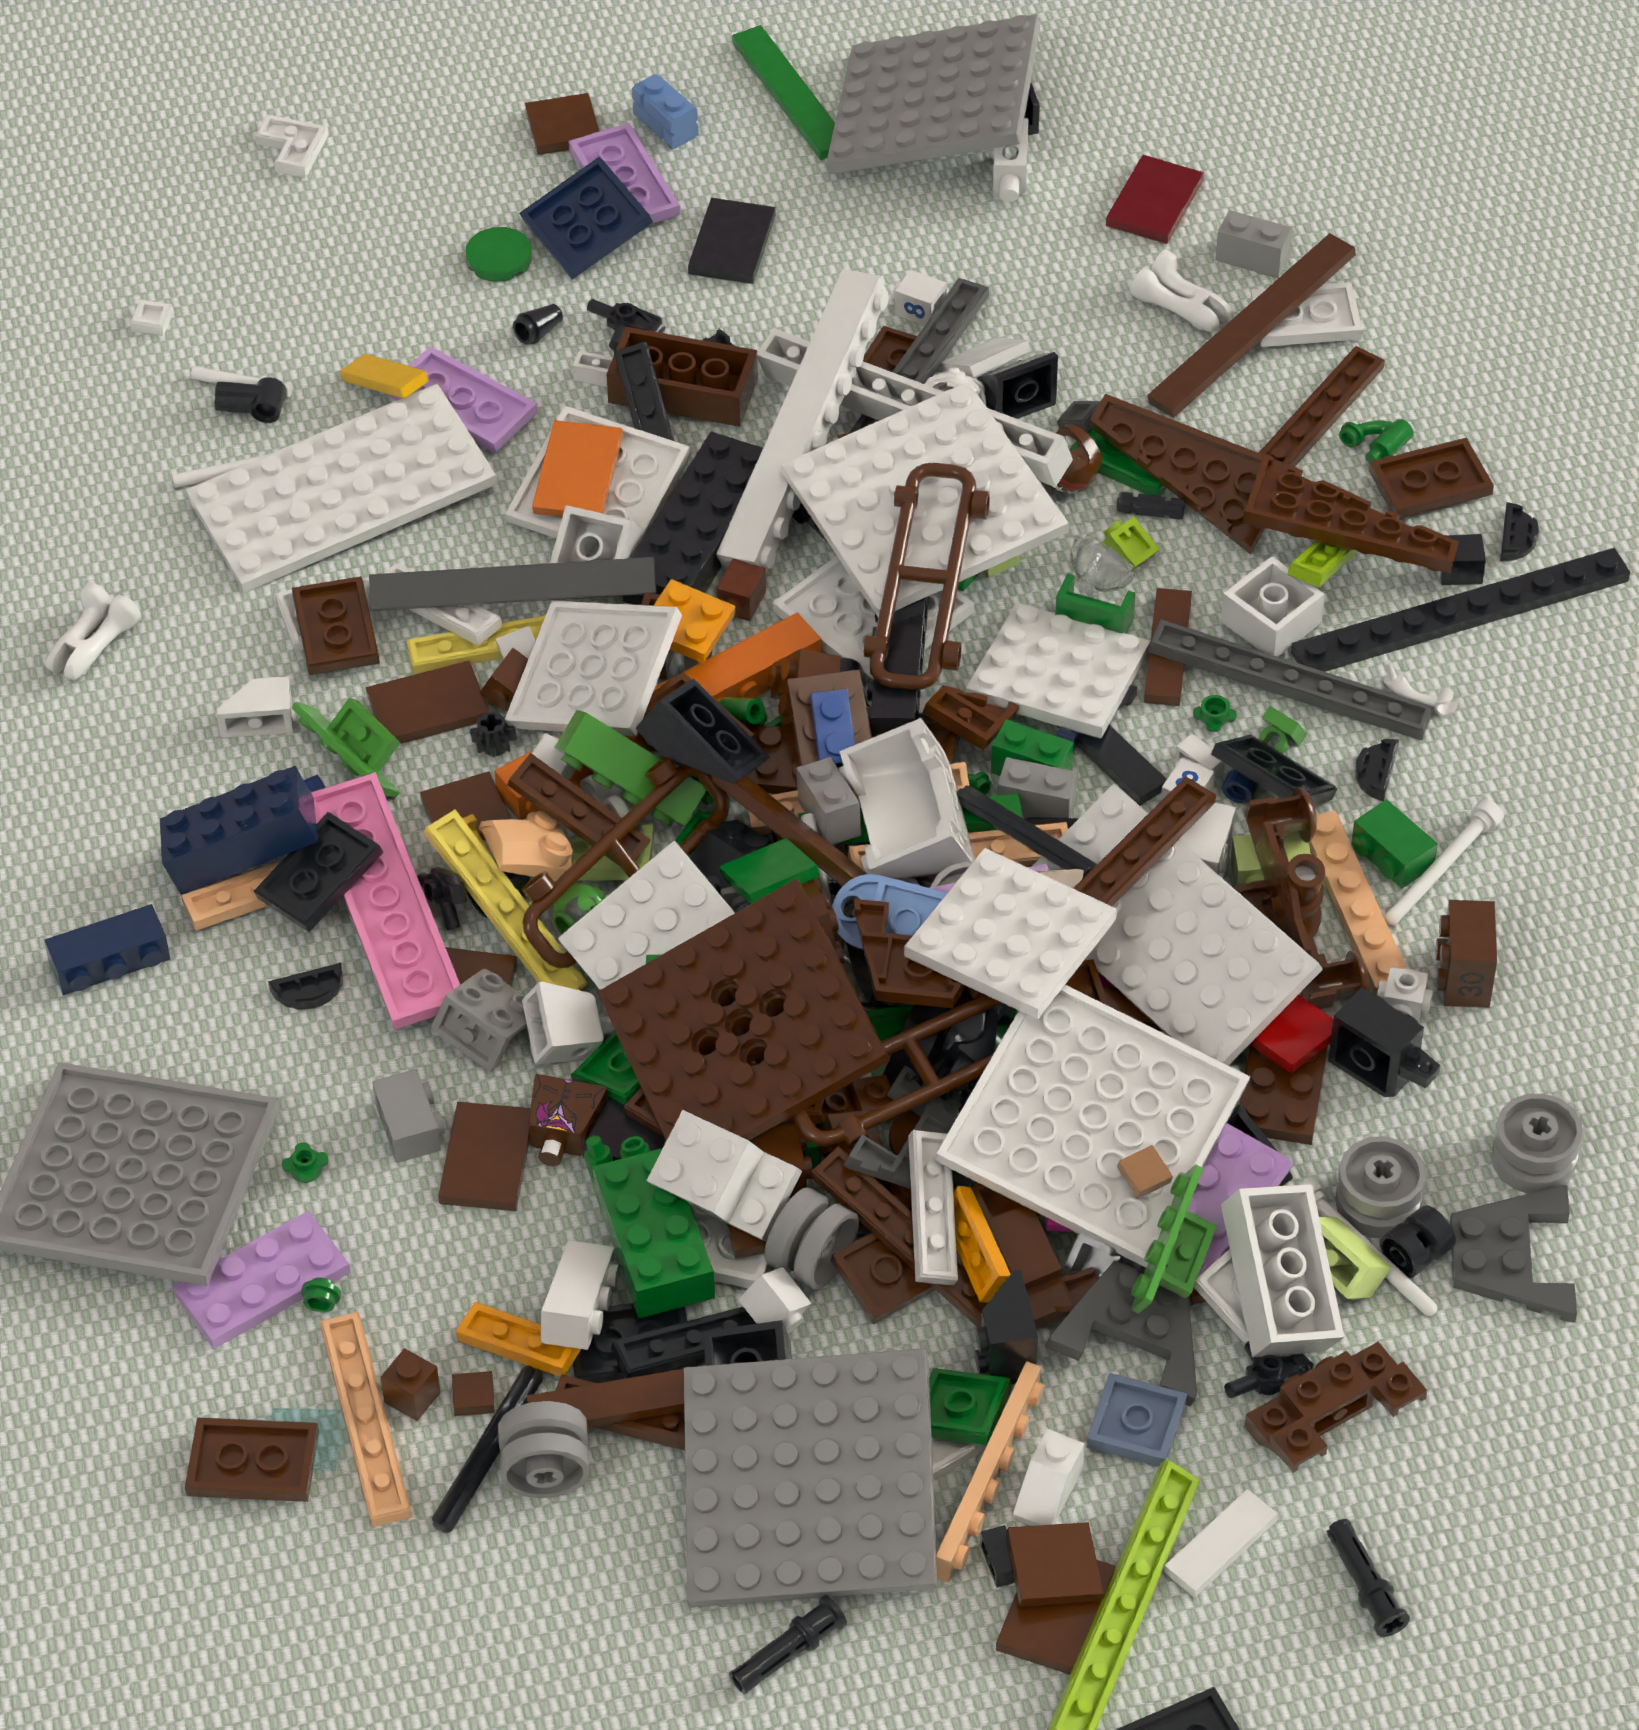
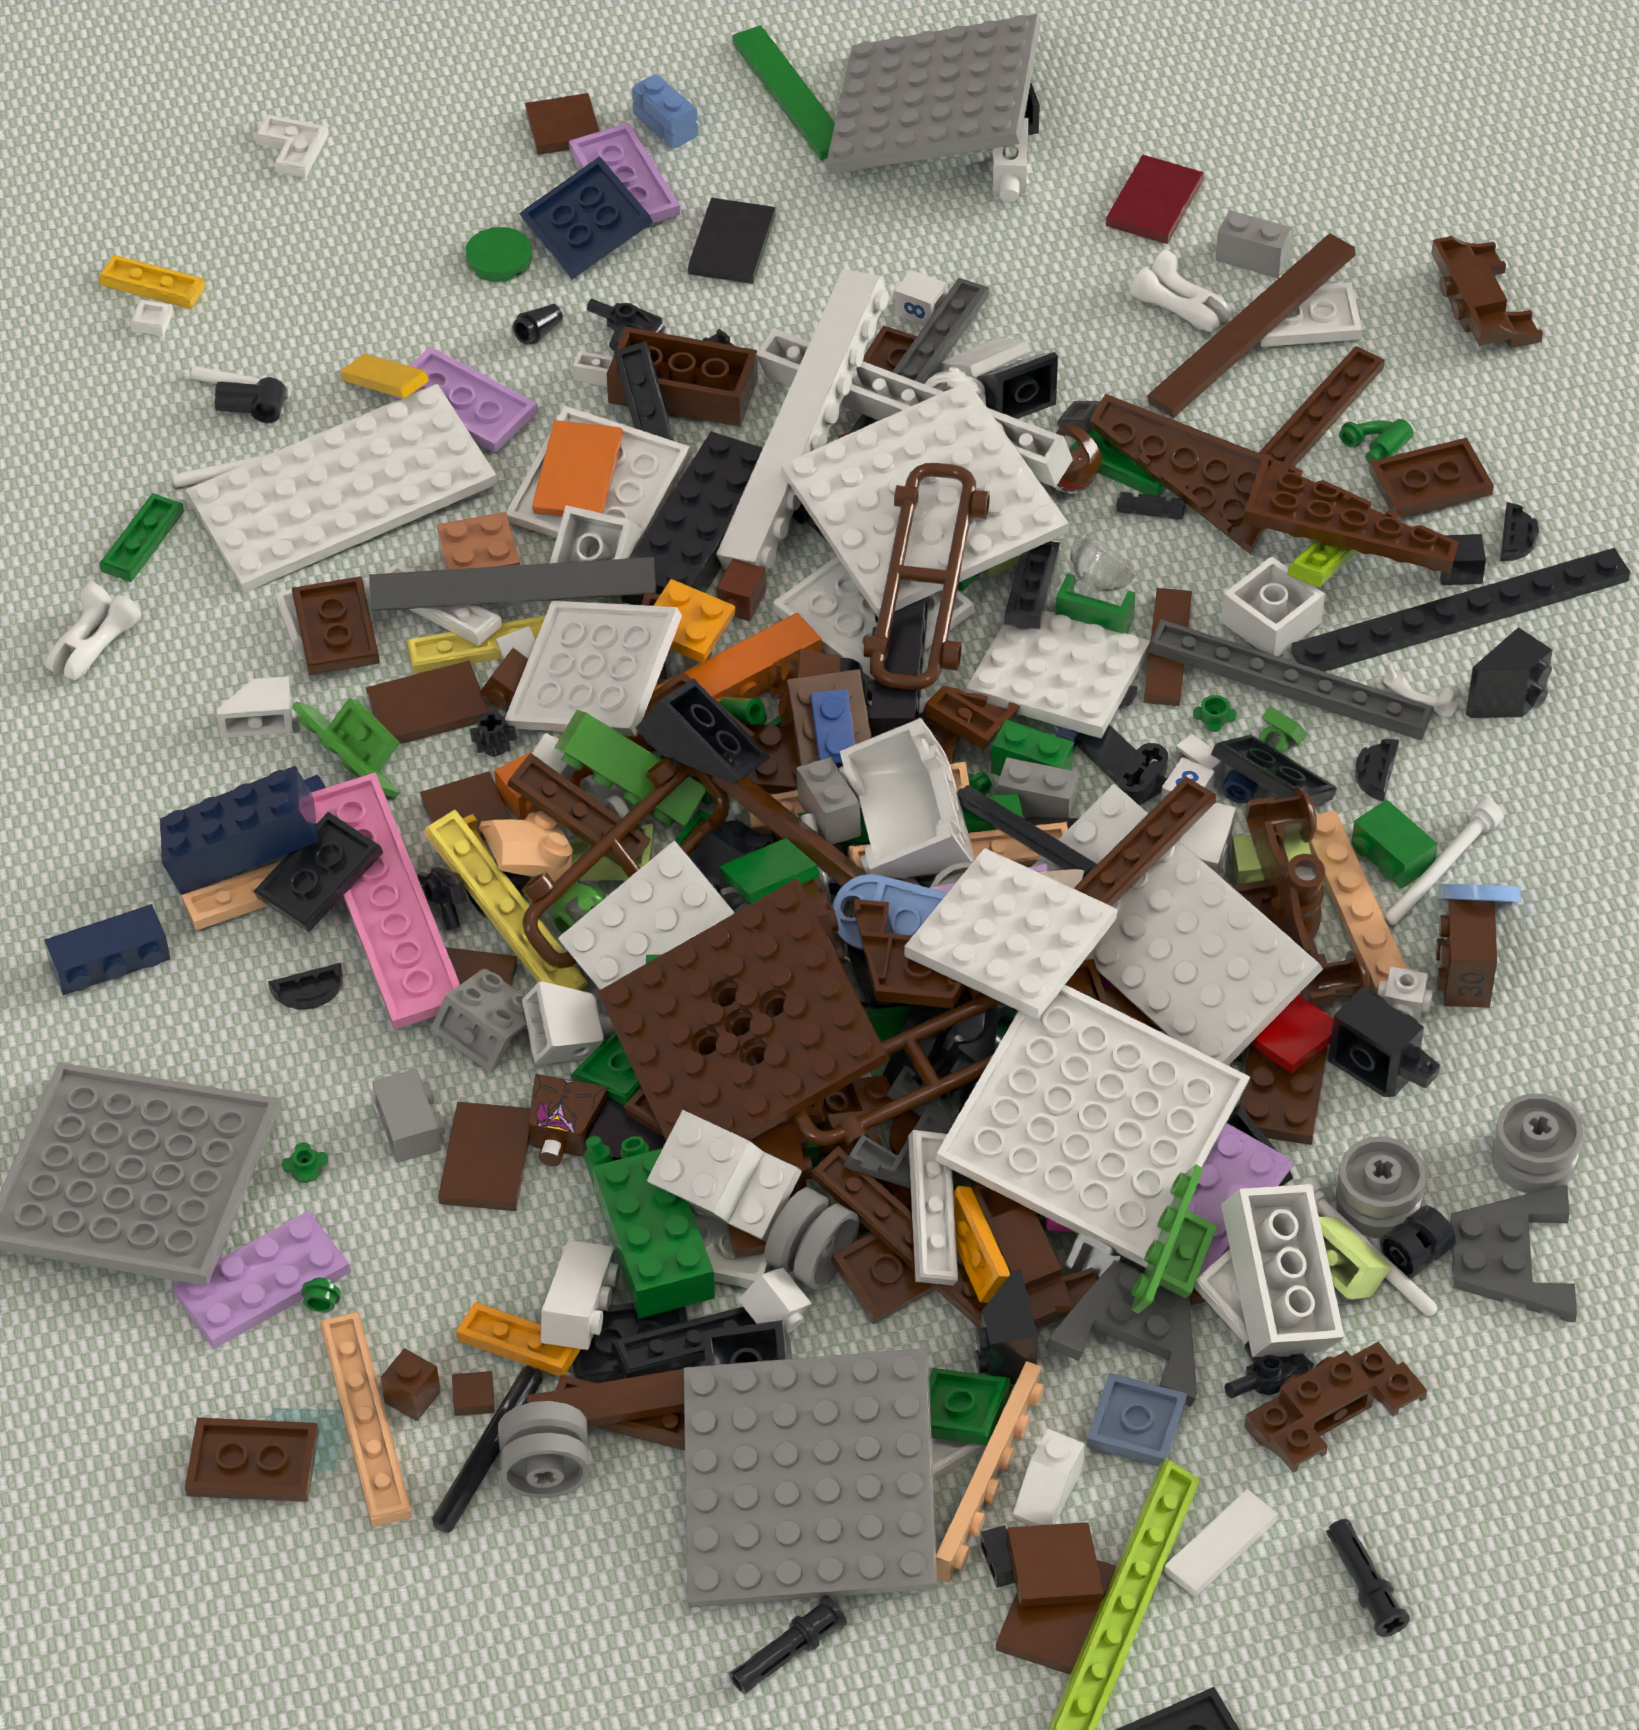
lime bracket [1098,517,1160,572] -> none
medium nougat tile [1117,1145,1173,1199] -> none
none -> yellow tile [99,255,205,309]
none -> green tile [99,493,184,582]
none -> nougat brick [437,512,520,570]
none -> black plate [1004,541,1060,629]
none -> black beam [1117,743,1169,803]
none -> reddish brown bracket [1431,236,1543,349]
none -> light blue tile [1438,884,1521,903]
none -> black slope [1466,627,1553,718]

